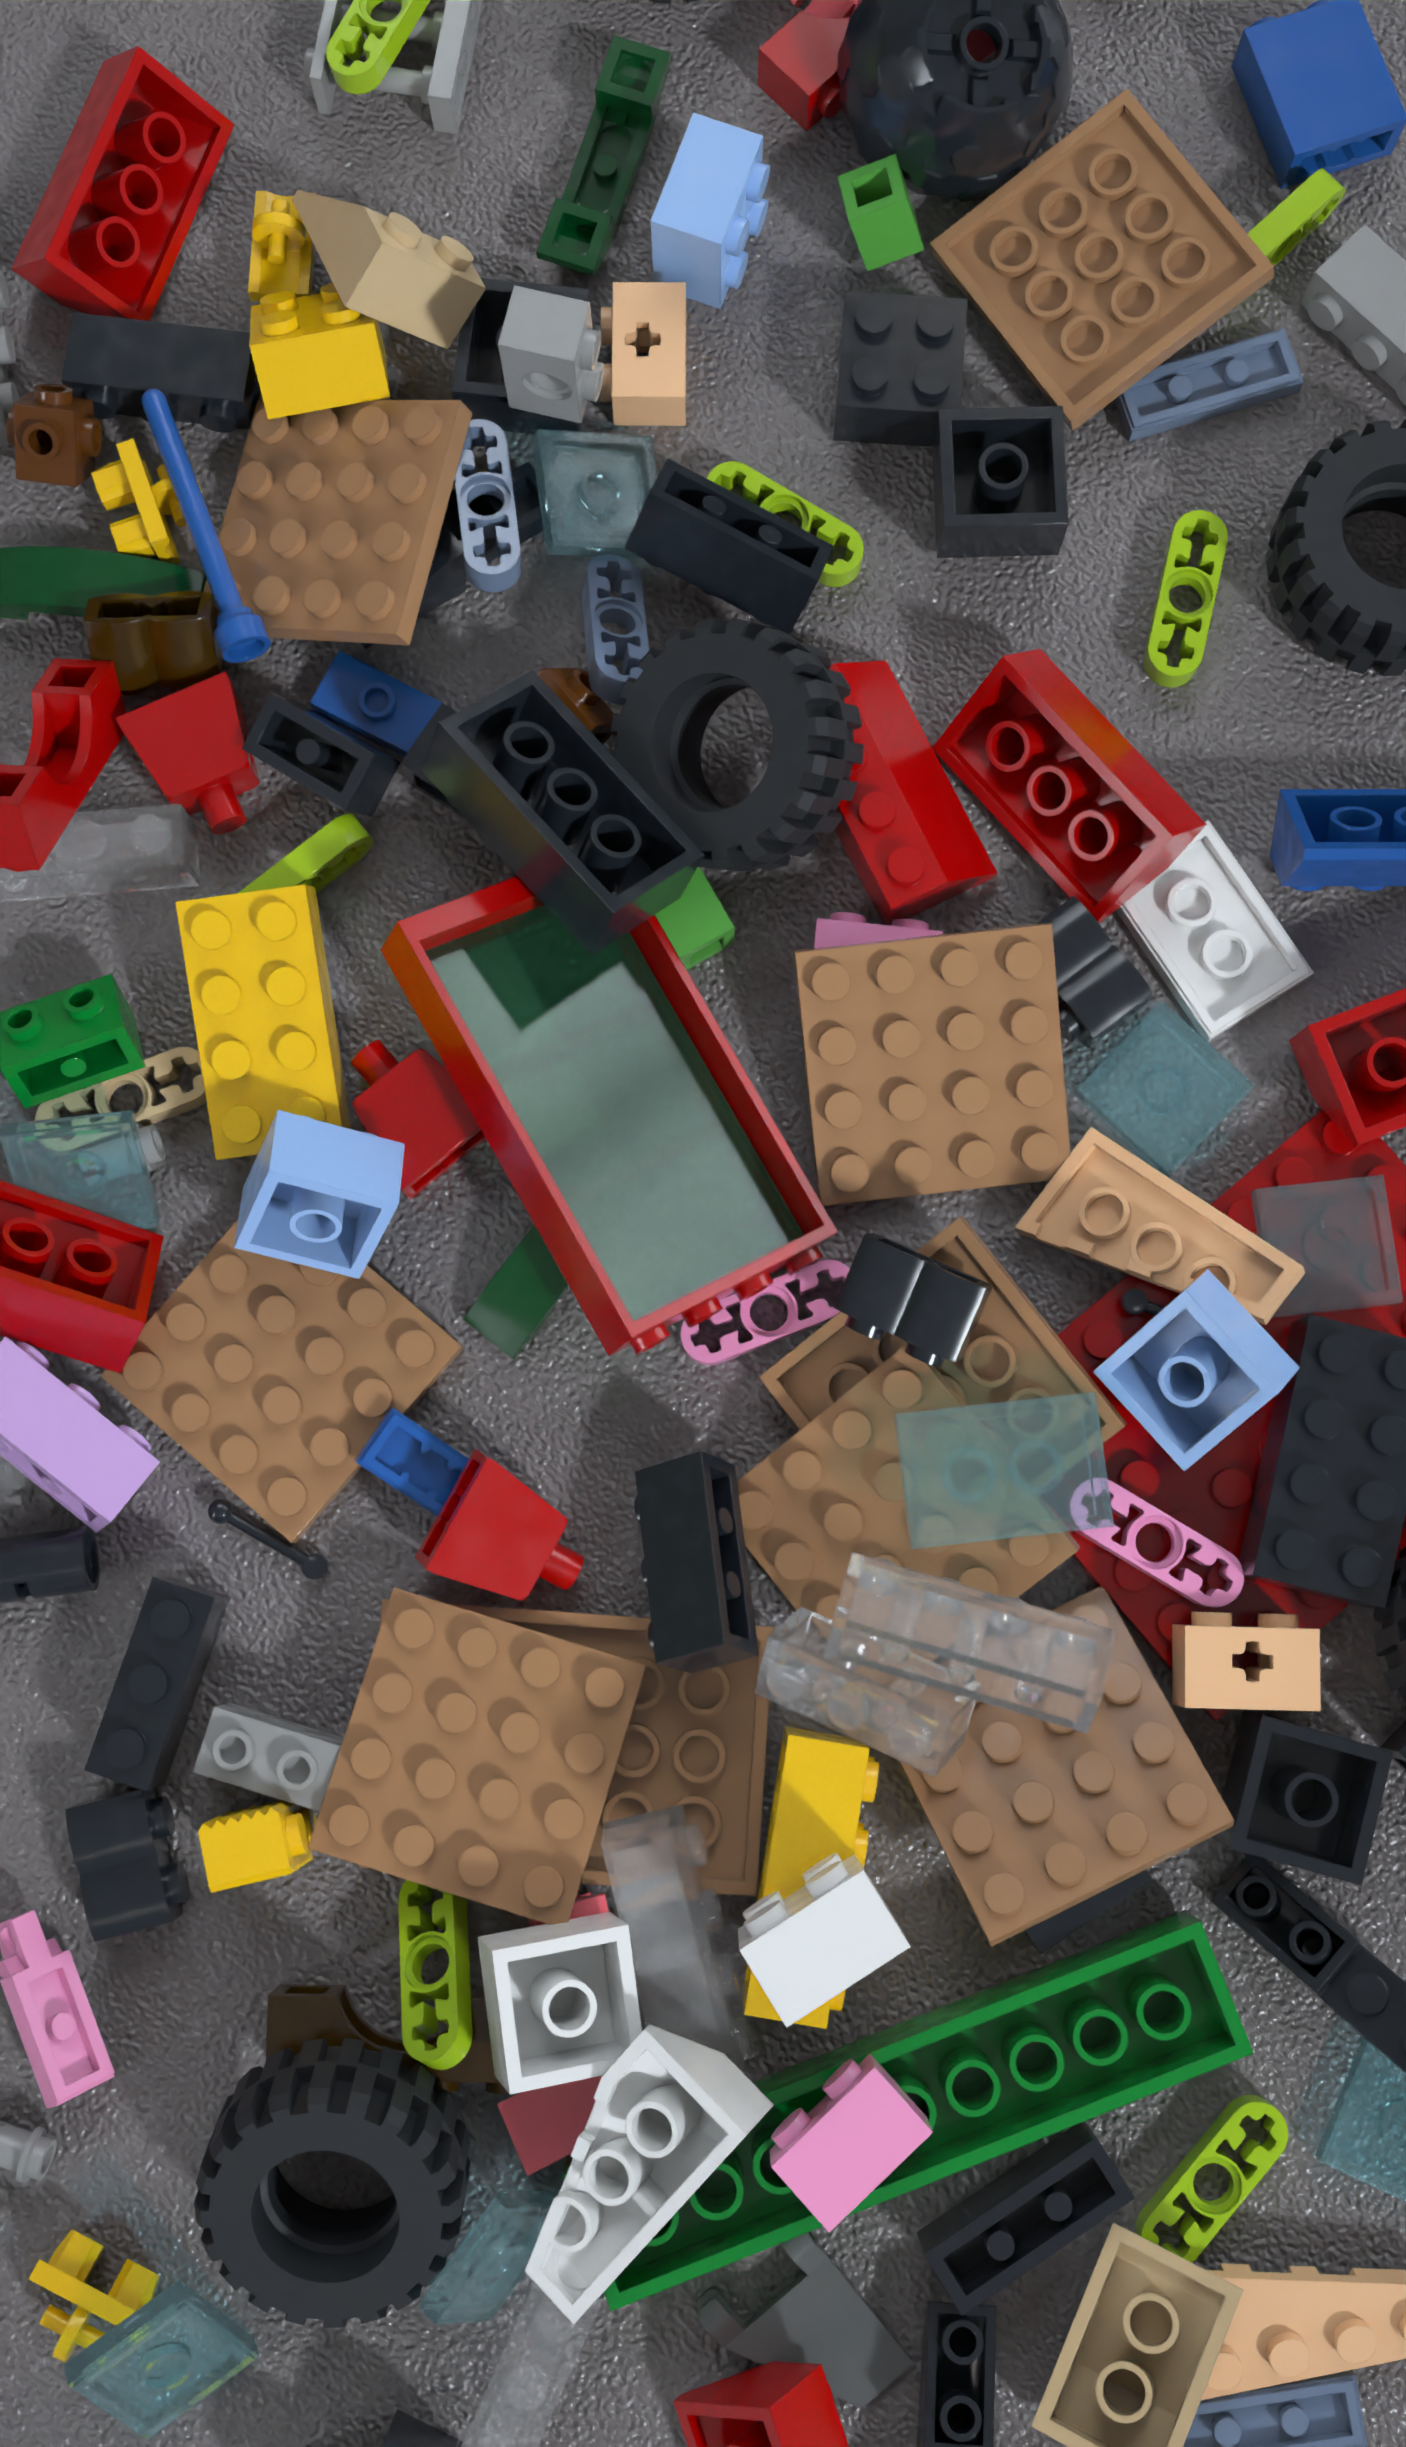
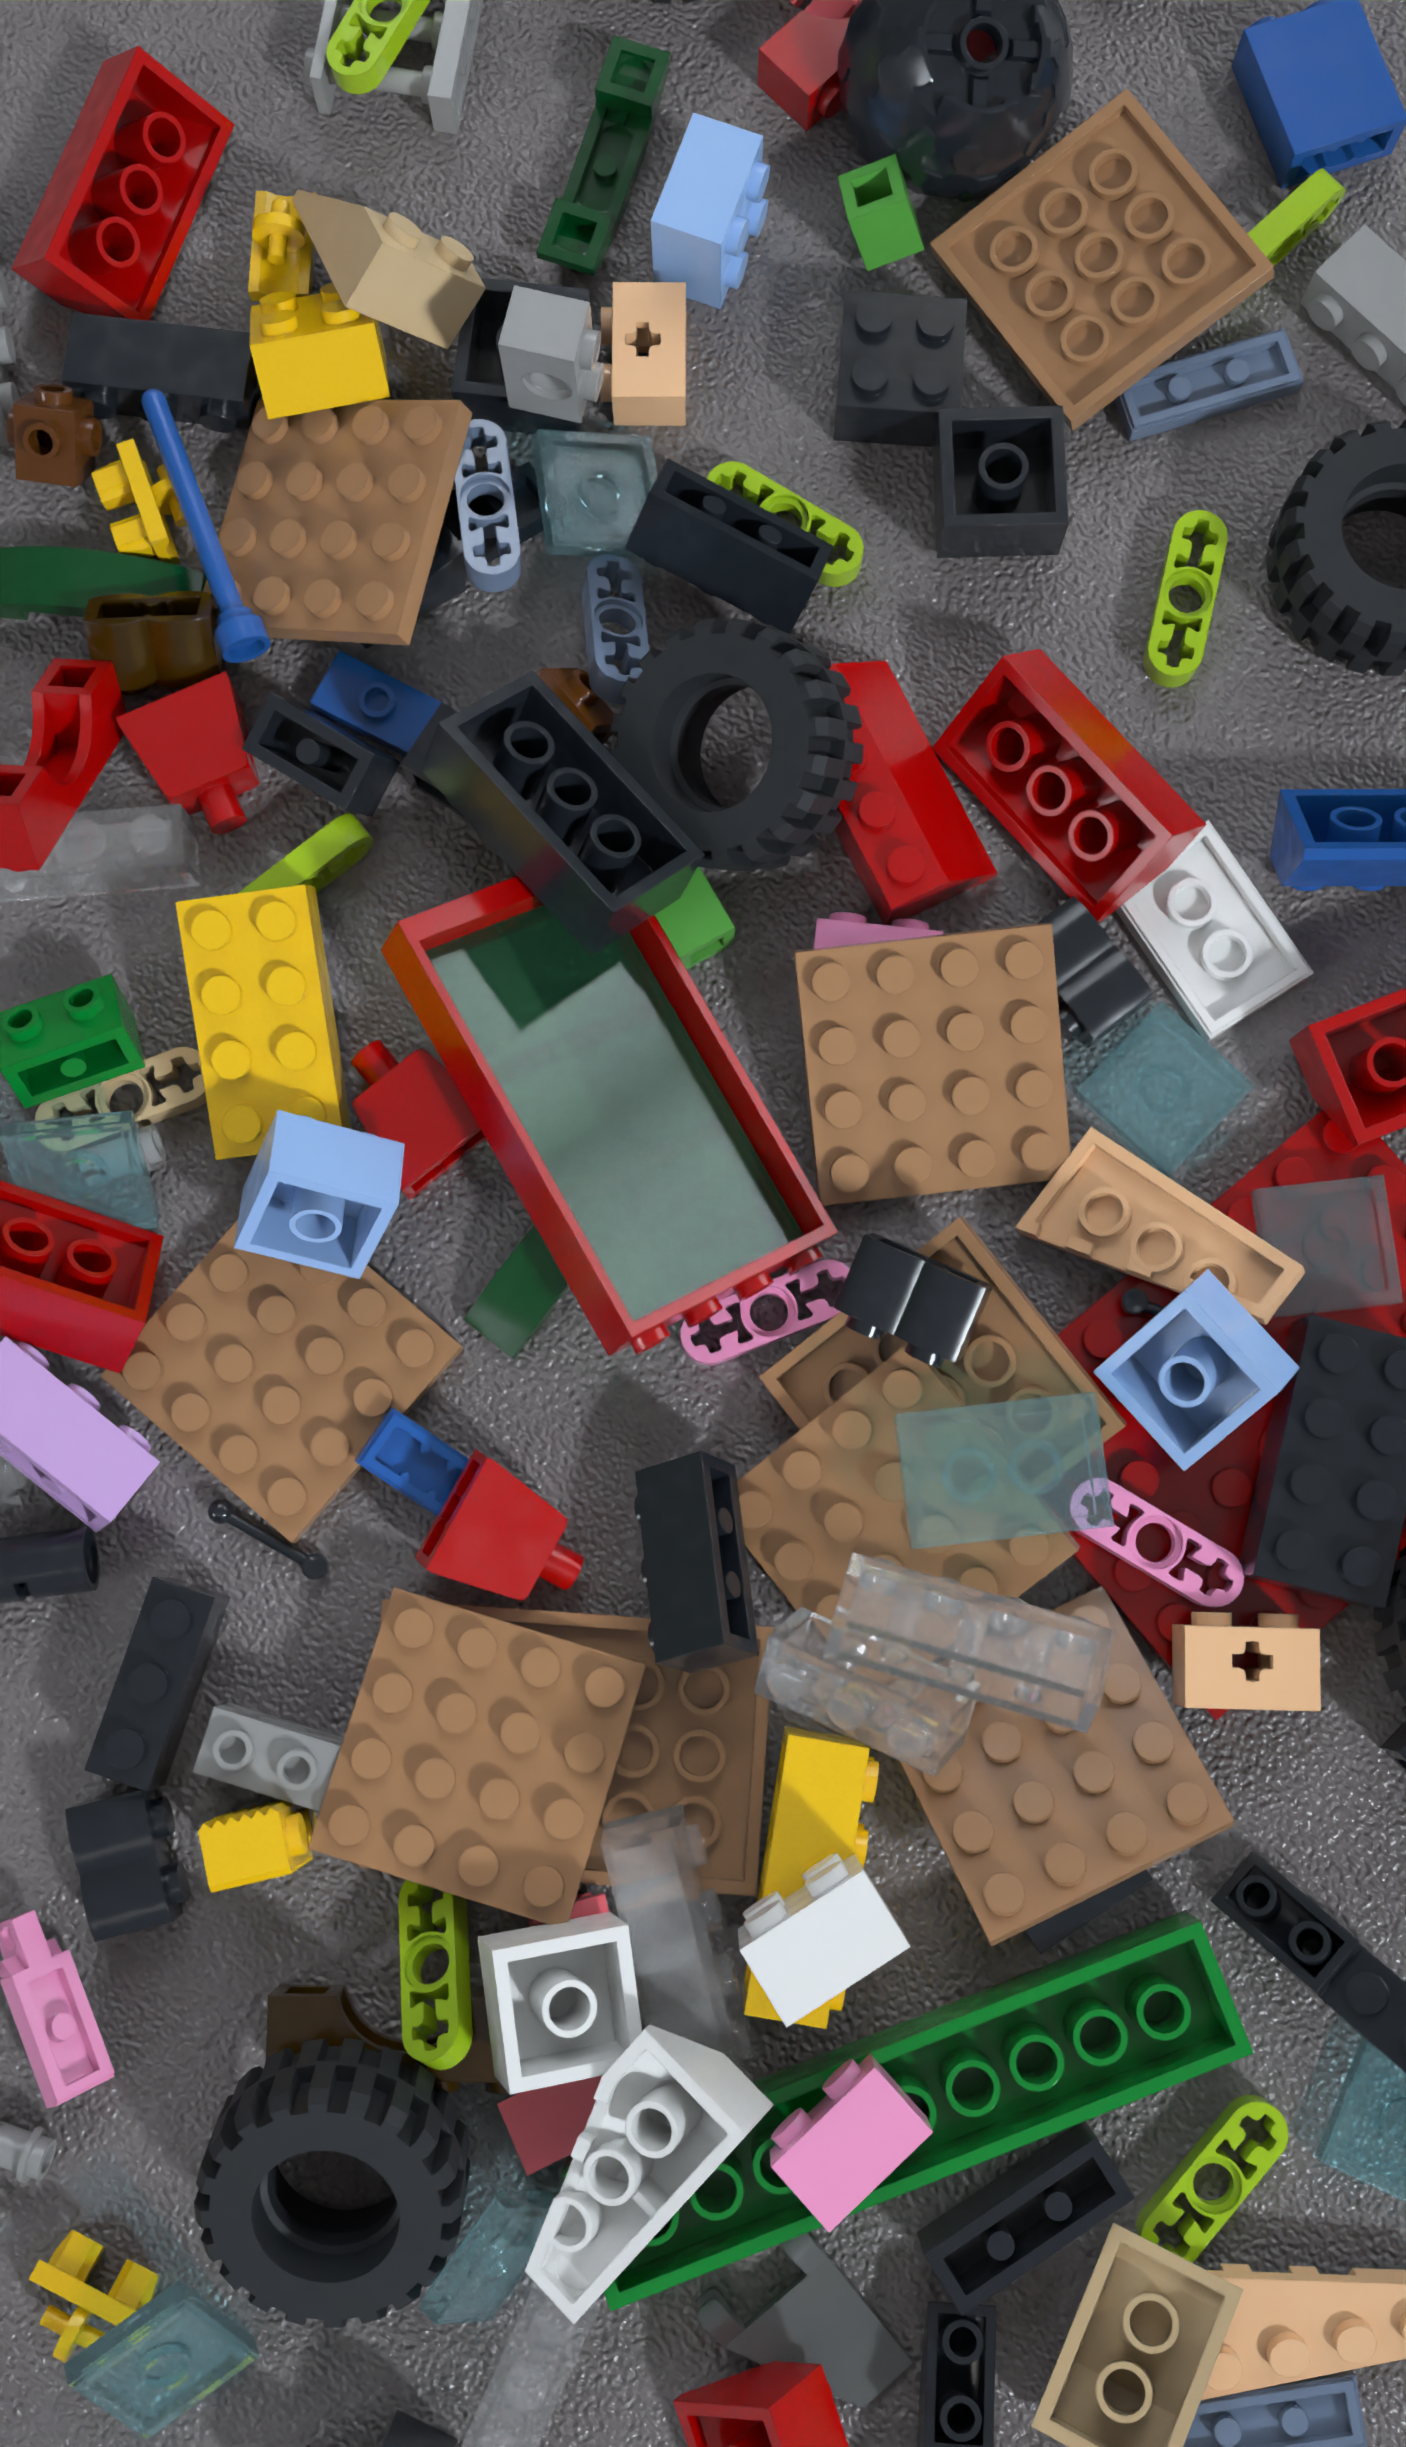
black brick [1212,1709,1393,1886] -> none

